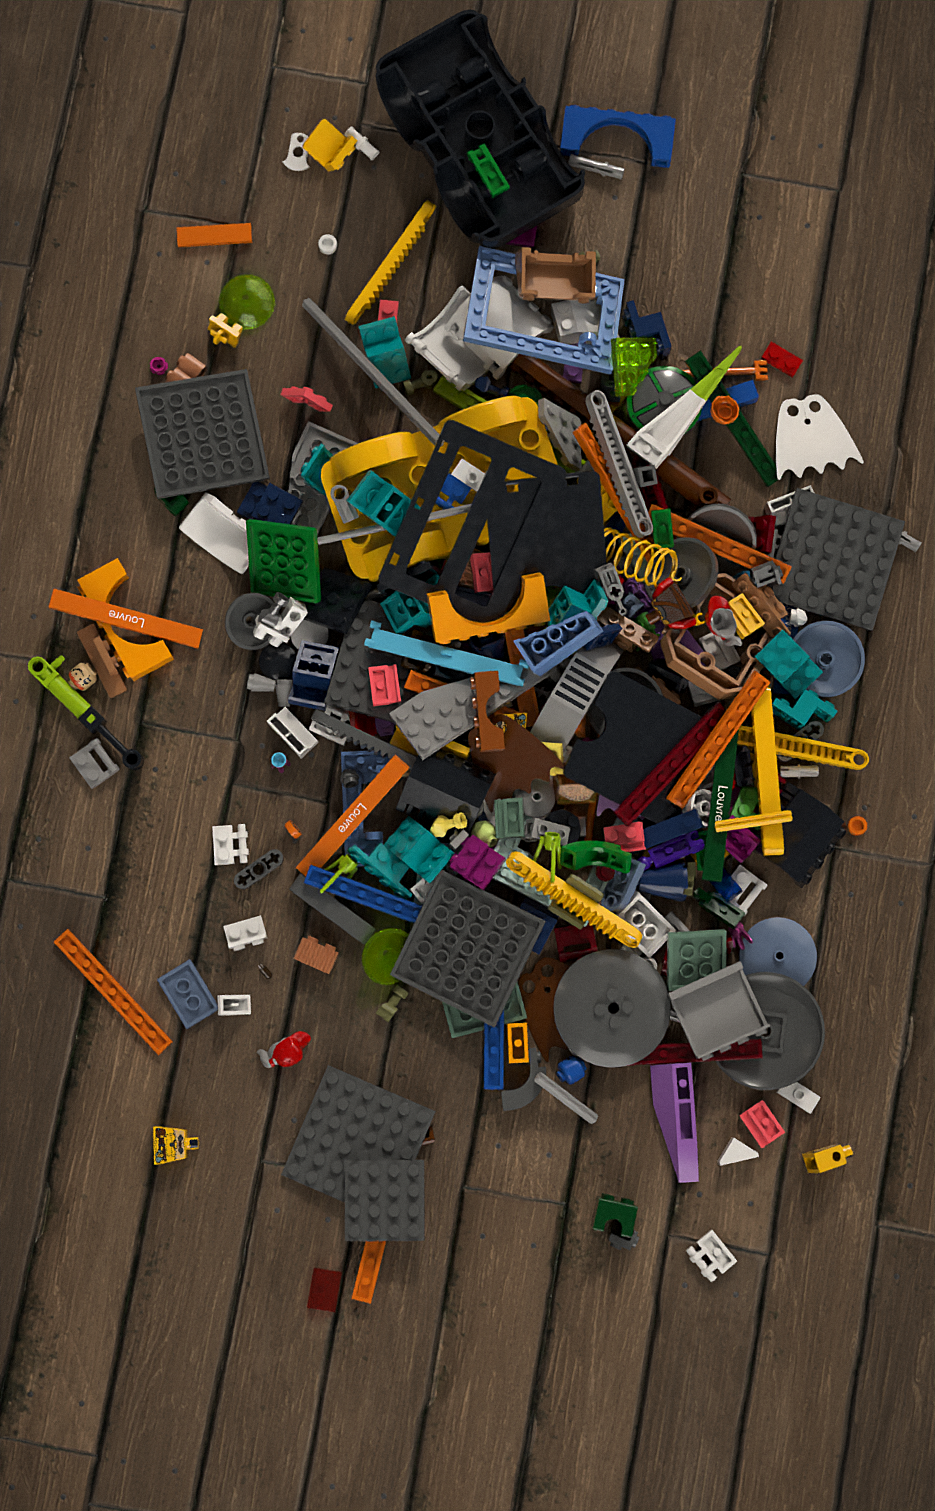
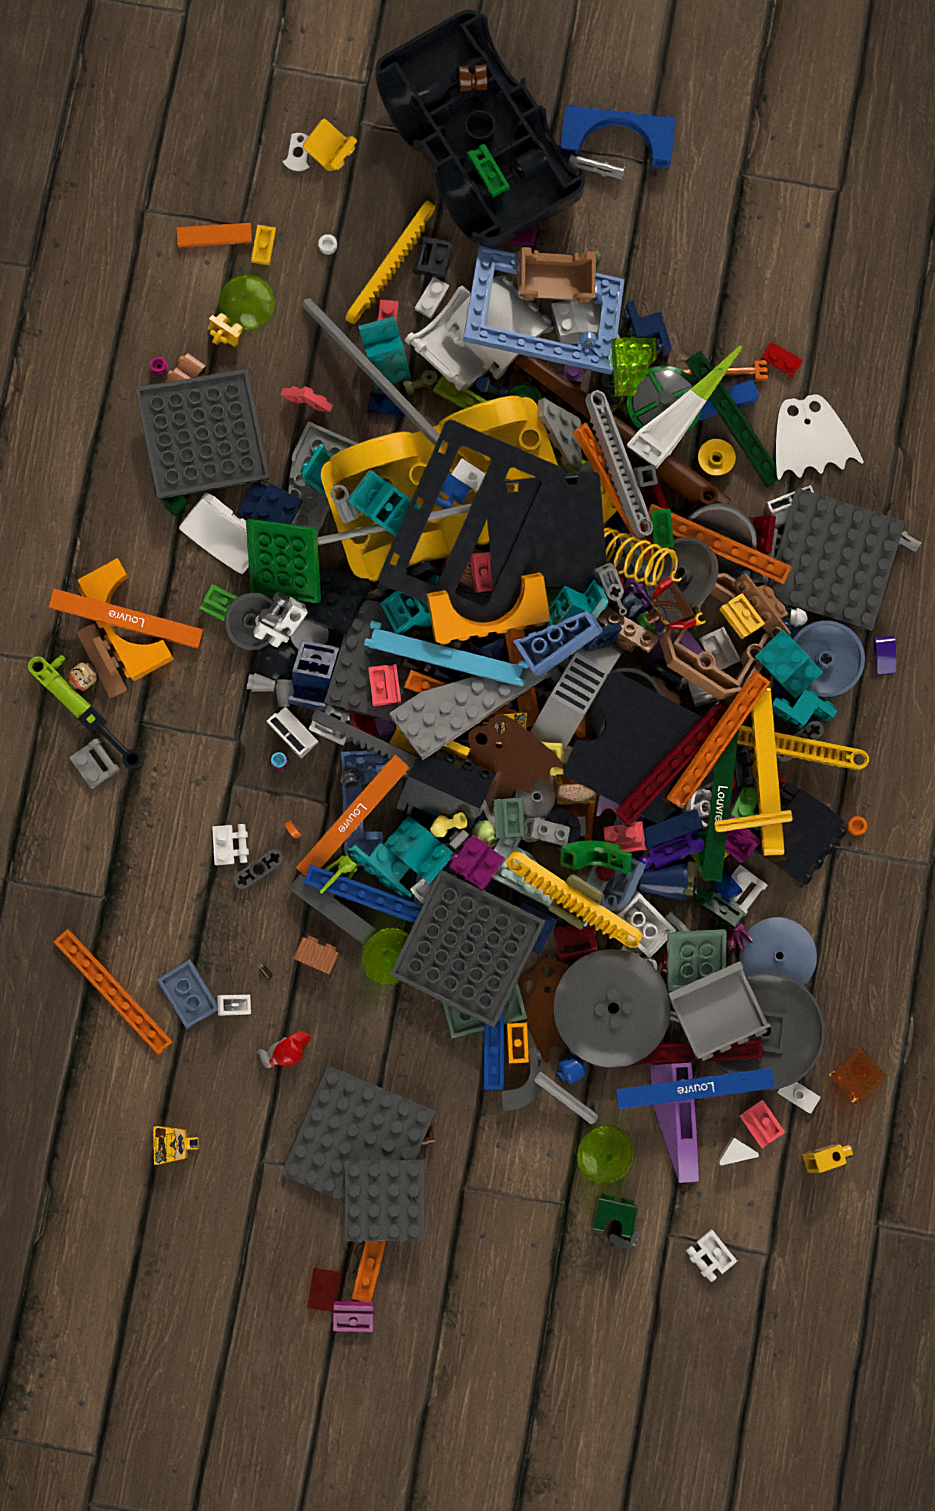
white bracket [223,915,267,951] -> none
white pin [344,126,379,161] -> none
olive leg [376,984,409,1023] -> none
dark orange arch [470,671,505,752] -> none
lime plant [533,832,562,883] -> none
light grey hair [705,596,742,646] -> none
orange hair [710,395,739,425] -> none
dark grey bracket [751,561,783,588] -> none
white axle [780,764,819,779] -> none
none -> bright green plate [199,584,238,622]
none -> yellow plate [251,225,276,265]
none -> magenta plate [333,1301,374,1332]
none -> clear blue tile [368,392,408,417]
none -> black plate [412,236,452,279]
none -> white plate [415,277,450,319]
none -> reddish brown wheel [459,64,487,92]
none -> clear neon green dish [577,1125,634,1184]
none -> blue tile [616,1068,775,1109]
none -> yellow dish [698,439,736,476]
none -> clear orange slope [829,1046,886,1105]
none -> dark purple panel [873,636,896,674]

